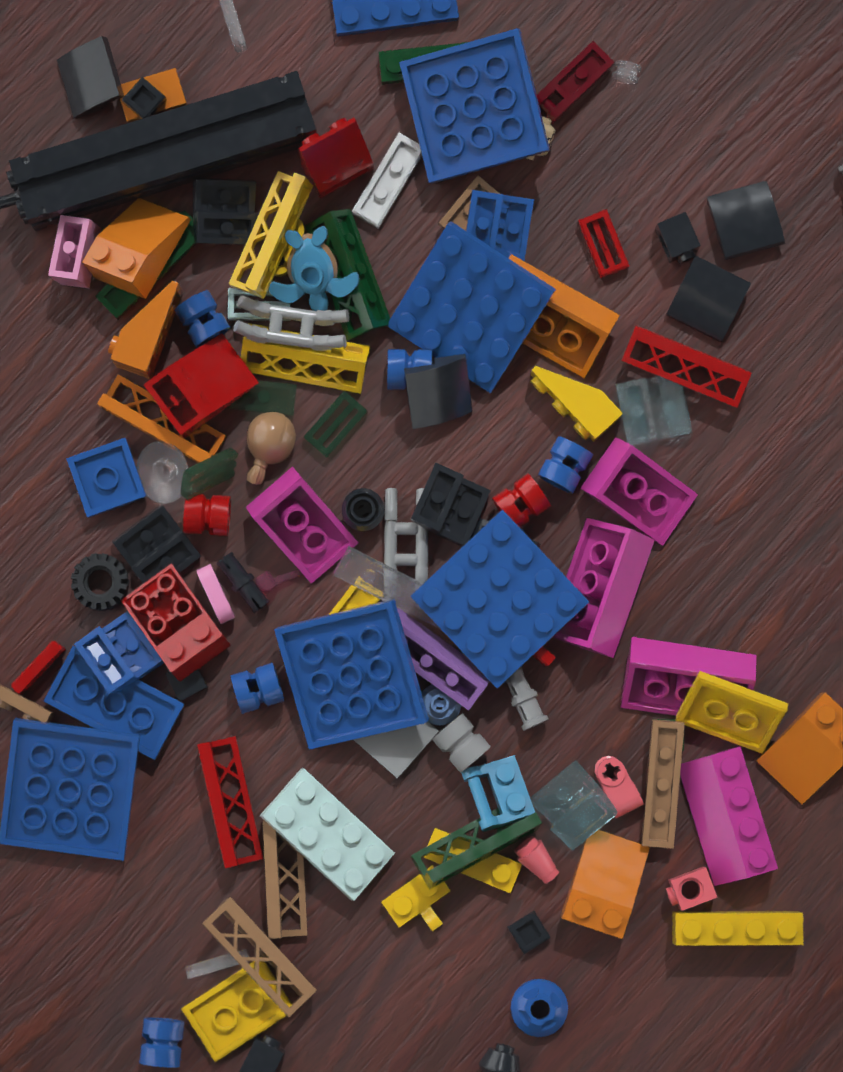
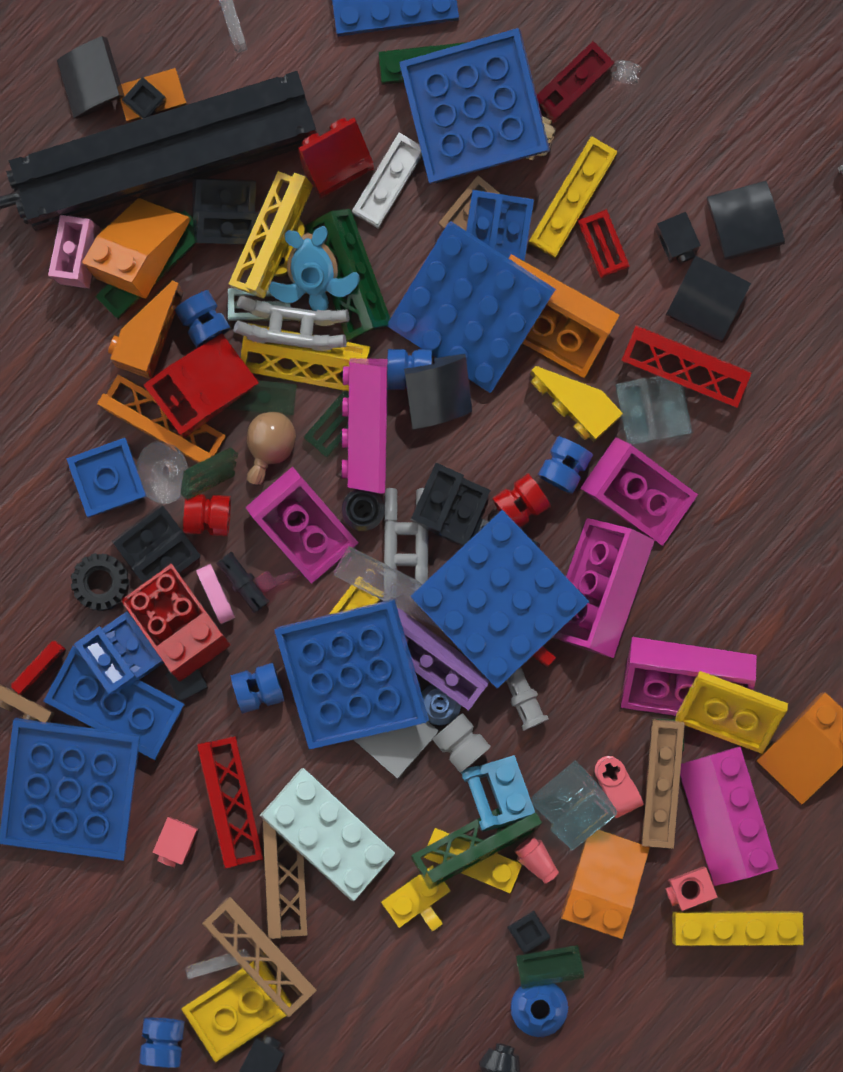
none -> coral brick [153,817,199,868]
none -> dark pink slope [342,358,388,493]
none -> clear green tile [516,945,584,989]
none -> yellow tile [528,136,618,258]

